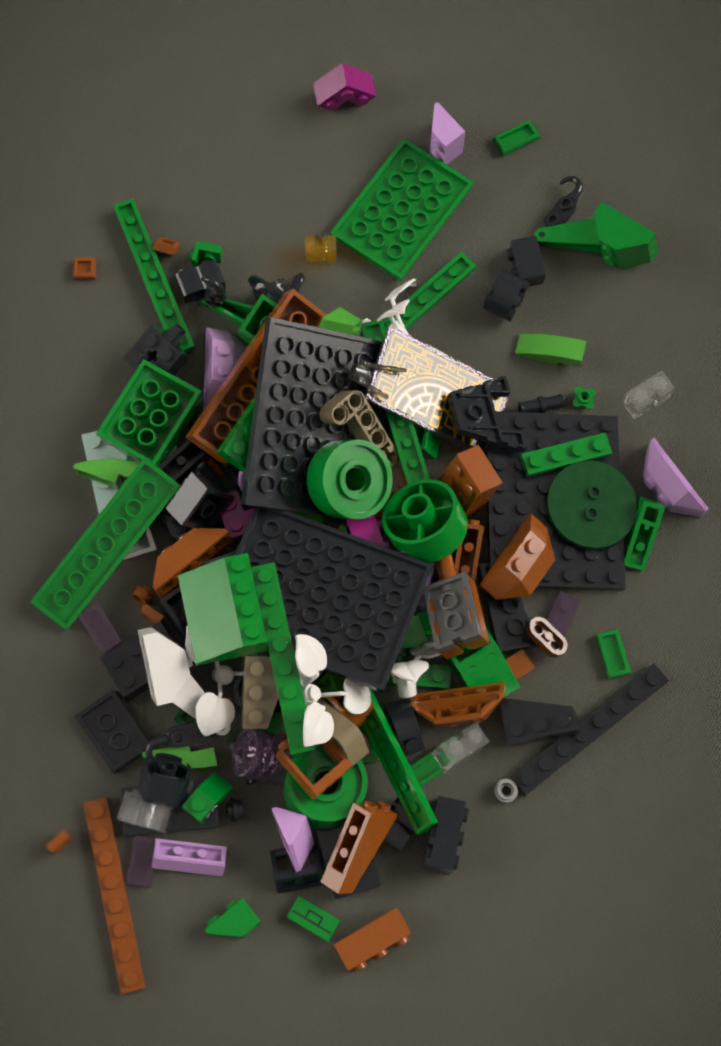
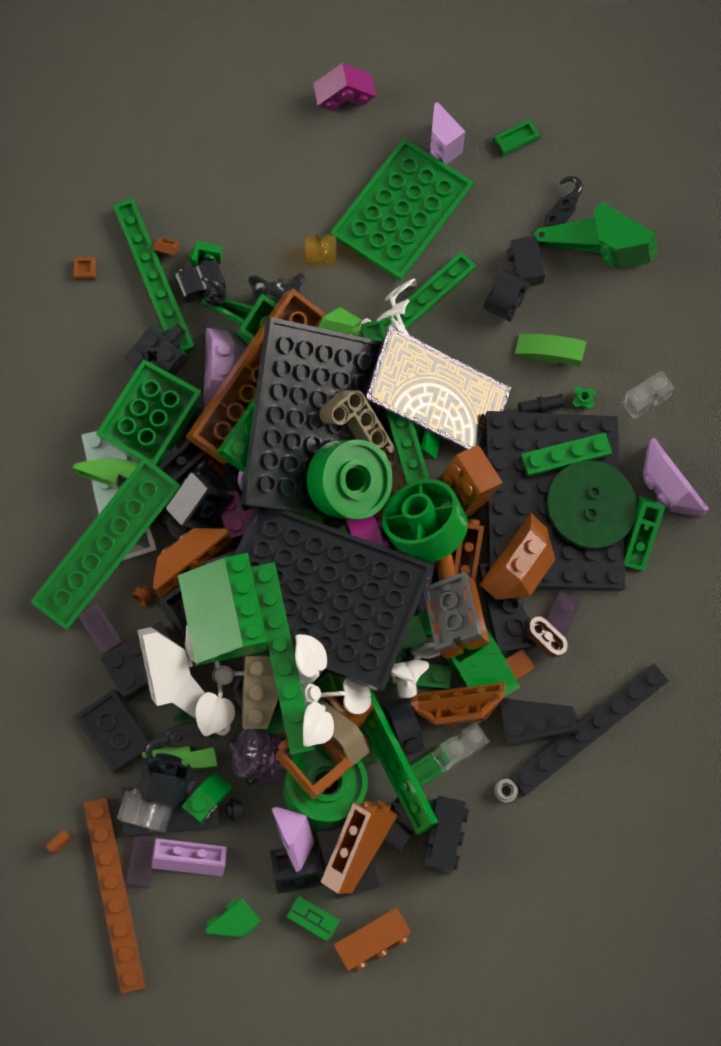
dark orange tile [141,604,166,625] -> none
clear smoke plant [348,360,407,399] -> none
black wing [447,376,528,452] -> none
green tile [595,629,631,680] -> none

